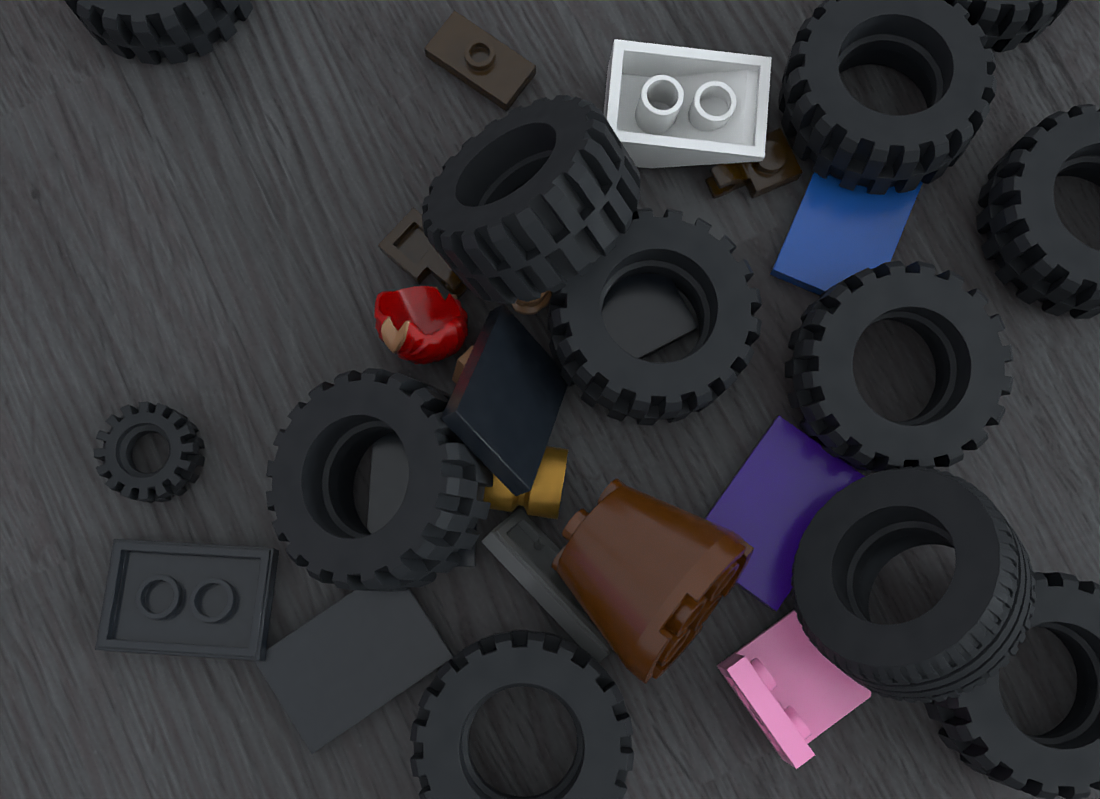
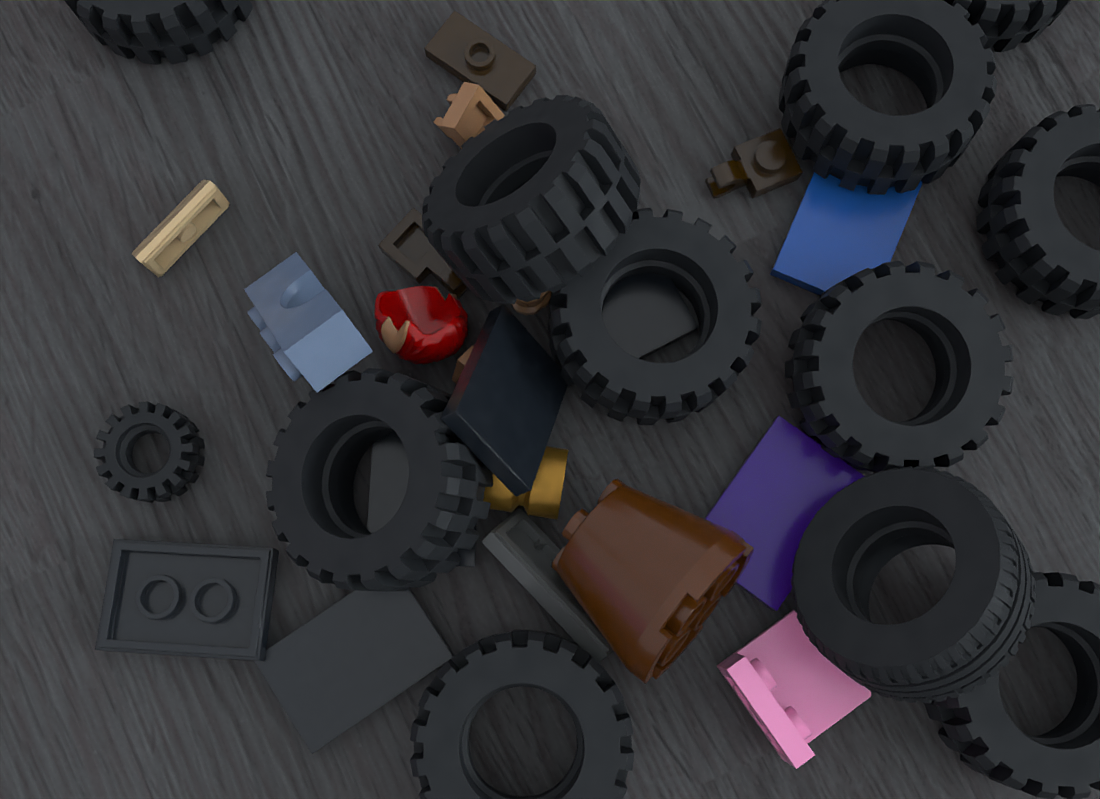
white slope [603,39,772,168] -> none
none -> tan slope [132,180,230,278]
none -> sand blue arch [244,252,373,392]
none -> medium nougat tile [434,82,504,149]

